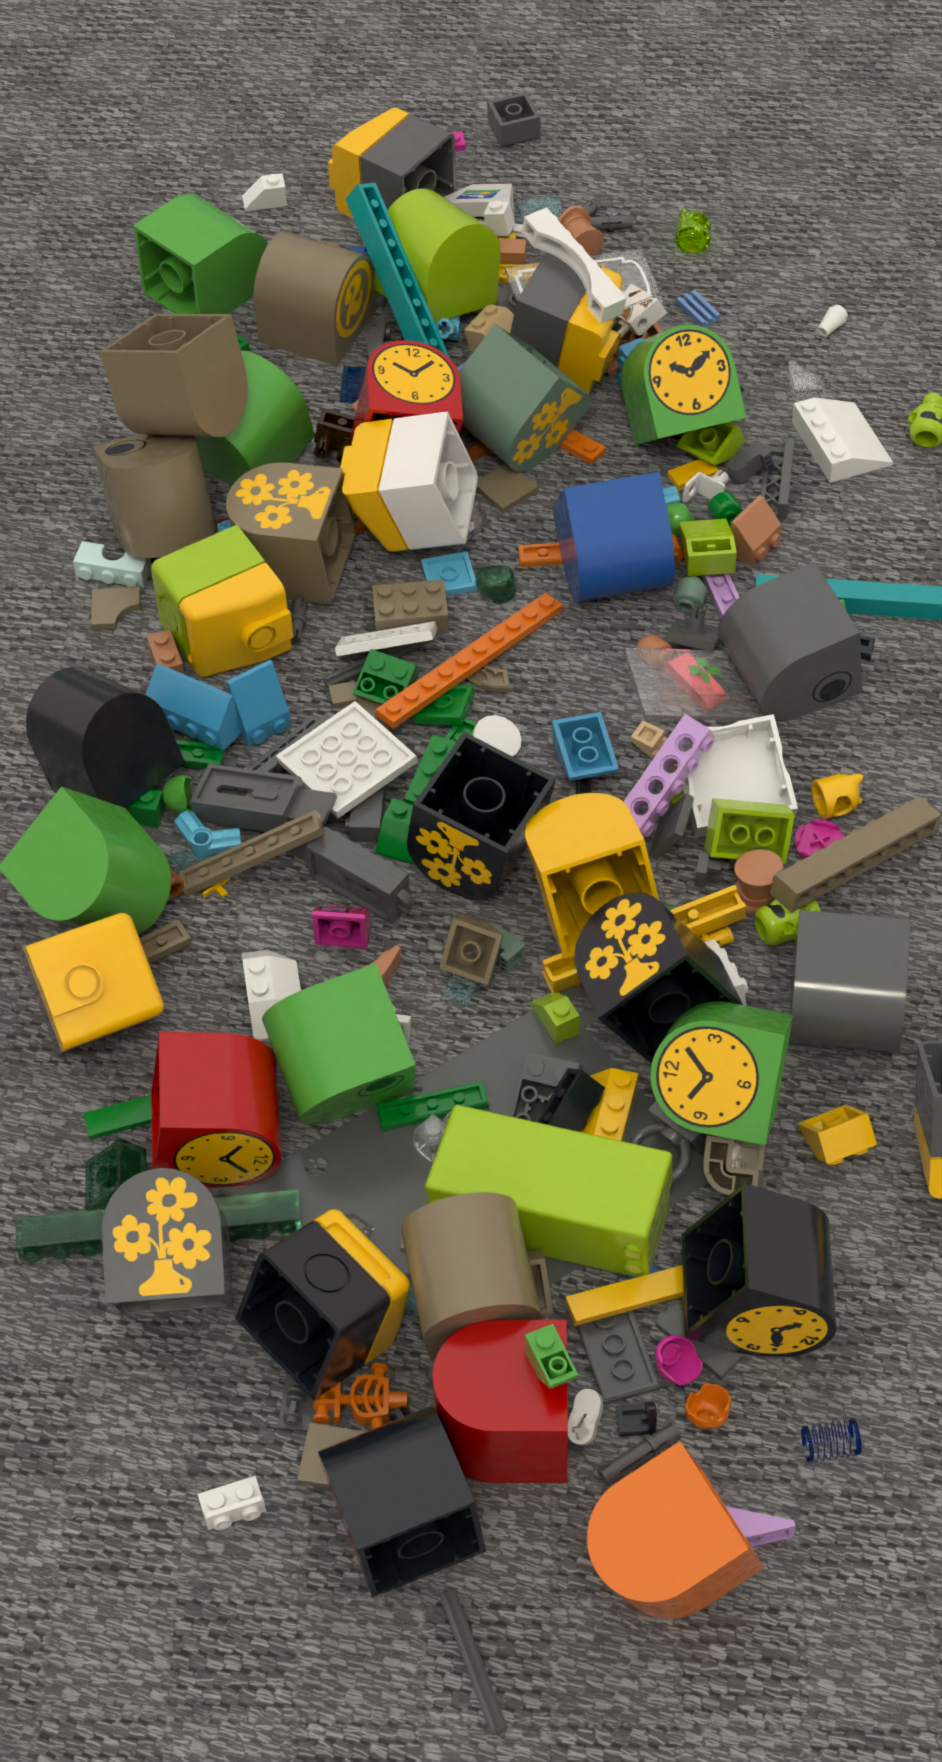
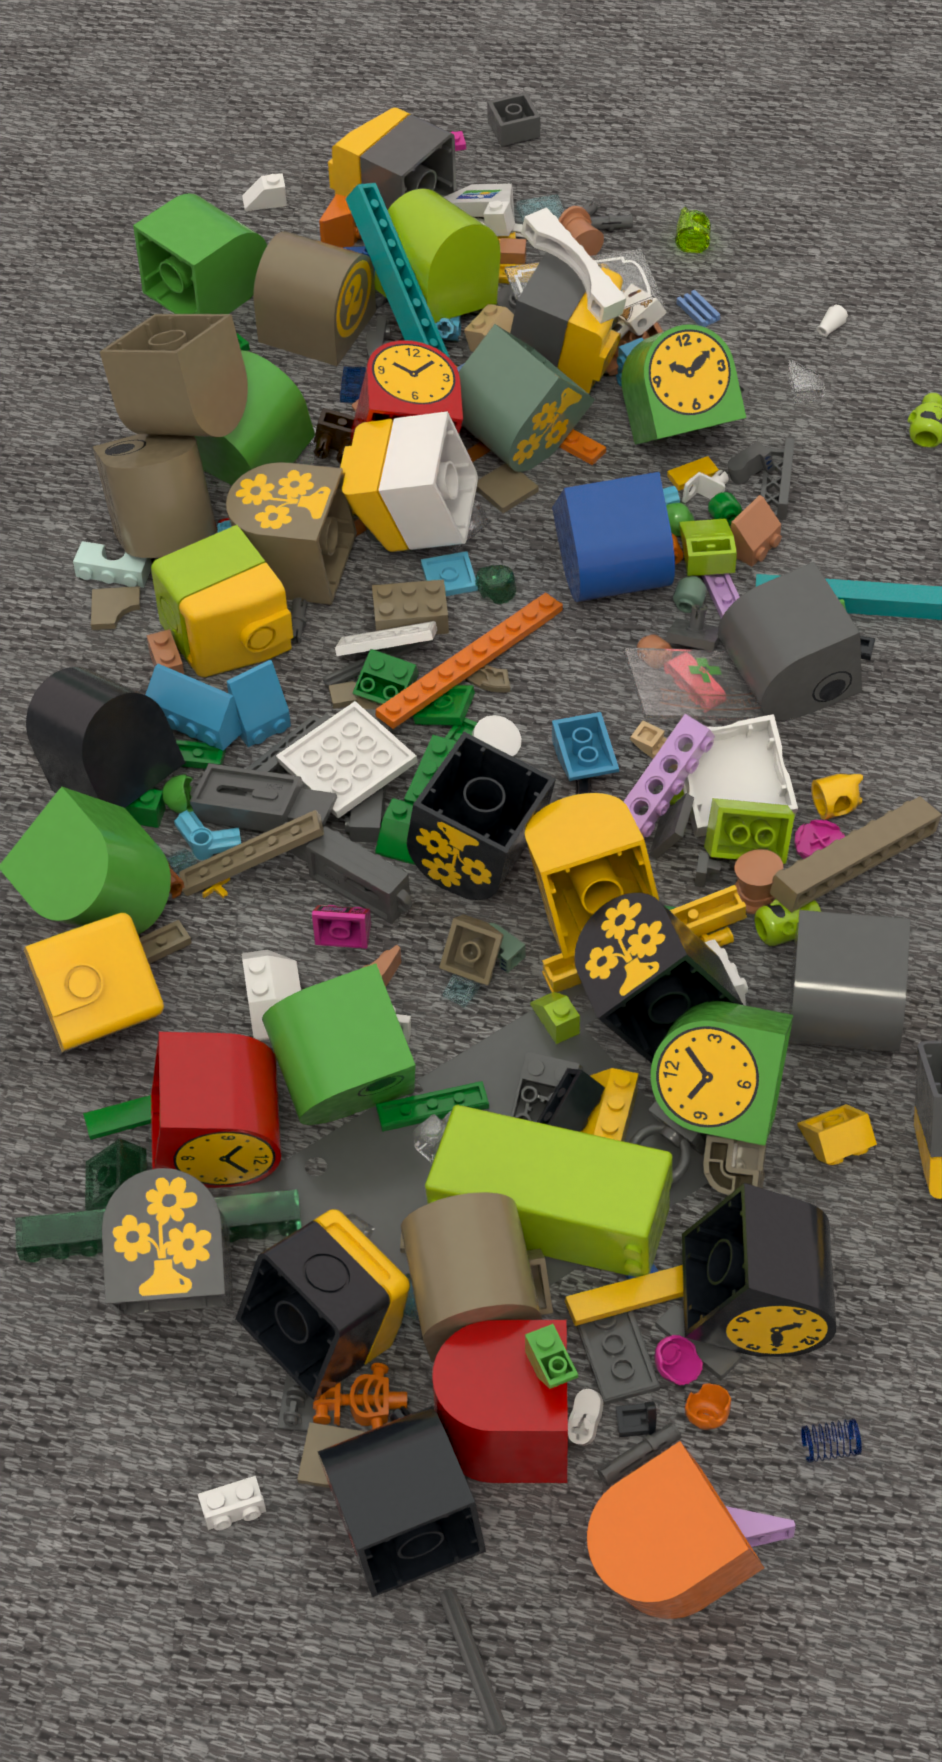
orange tile [518,543,563,567] -> none
lime slope [677,422,745,466] -> none
white slope [792,397,893,483] -> none
none -> orange slope [319,194,362,248]

